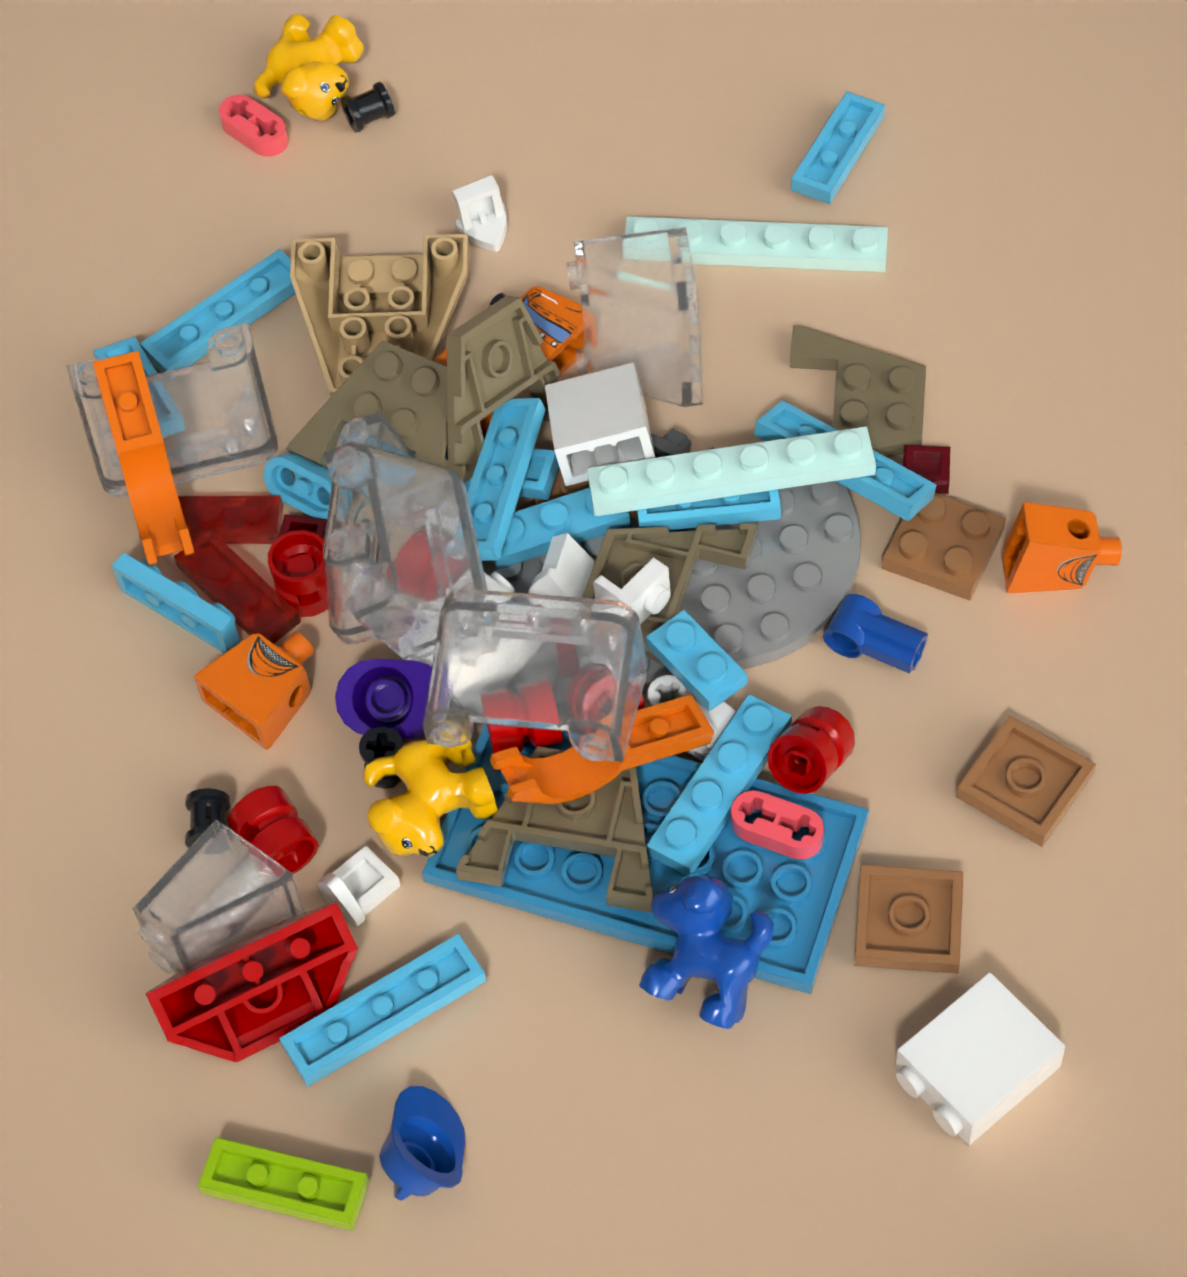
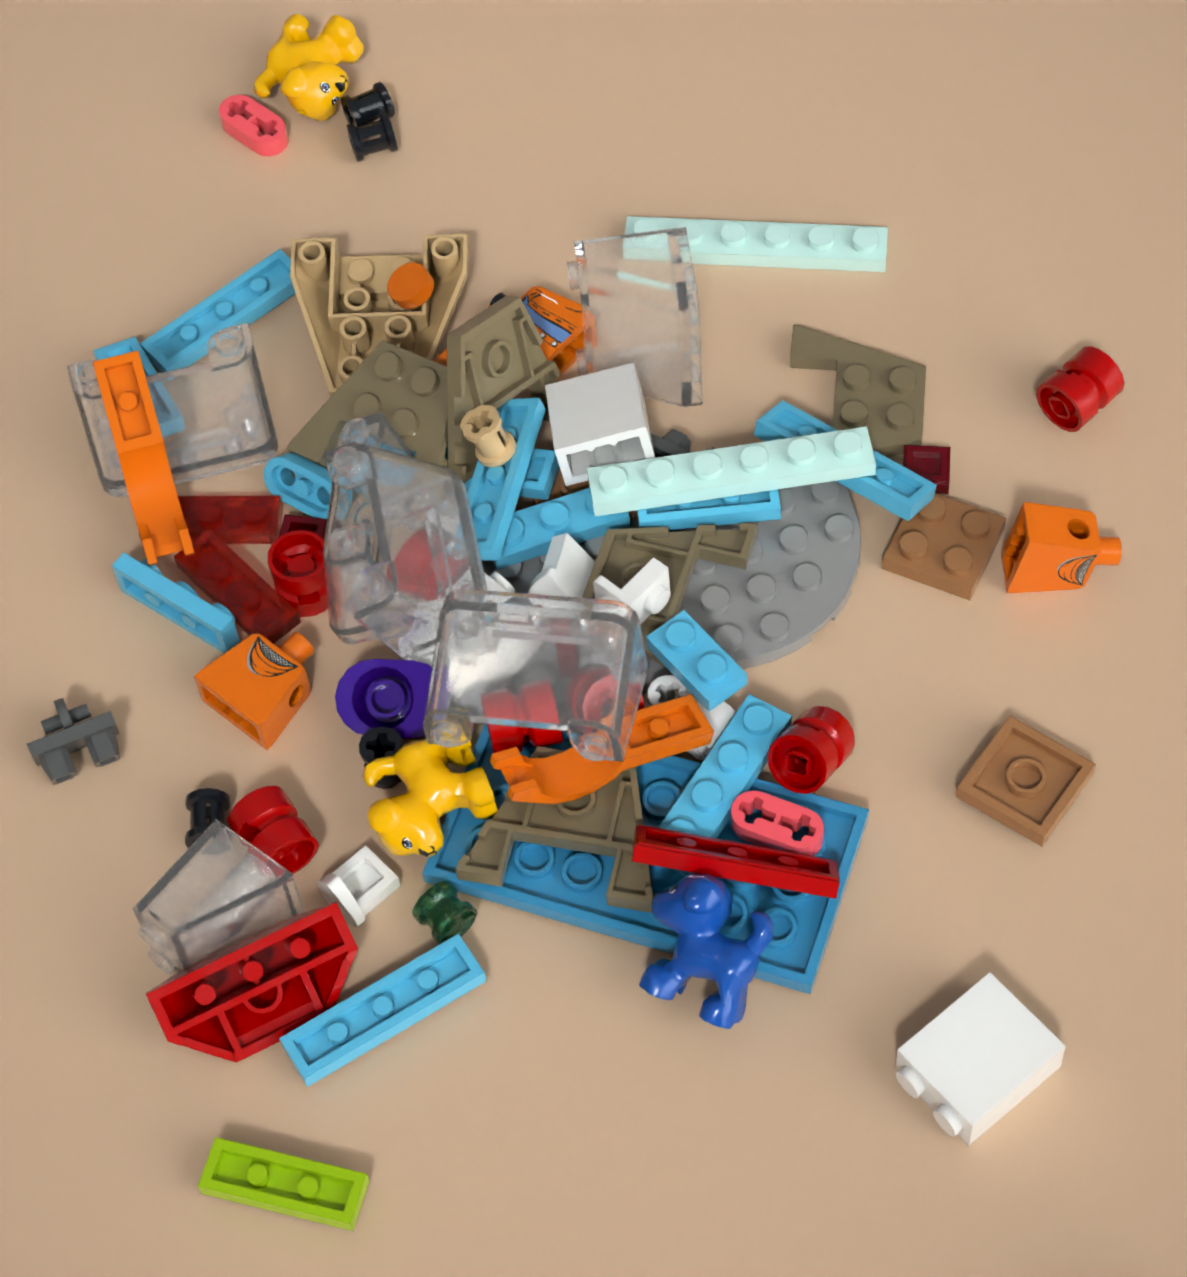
blue piece [379,1086,465,1201] -> none
white tile [452,175,508,252] -> none
medium azure plate [791,91,885,204] -> none
blue piece [823,594,928,674] -> none
medium nougat plate [854,864,963,974] -> none
none -> dark grey hips [27,698,120,785]
none -> black bush [346,114,398,162]
none -> orange tile [387,262,434,309]
none -> clear green wheel [412,881,477,945]
none -> tan bush [460,405,517,467]
none -> red tile [632,824,840,899]
none -> red wheel [1036,346,1125,432]

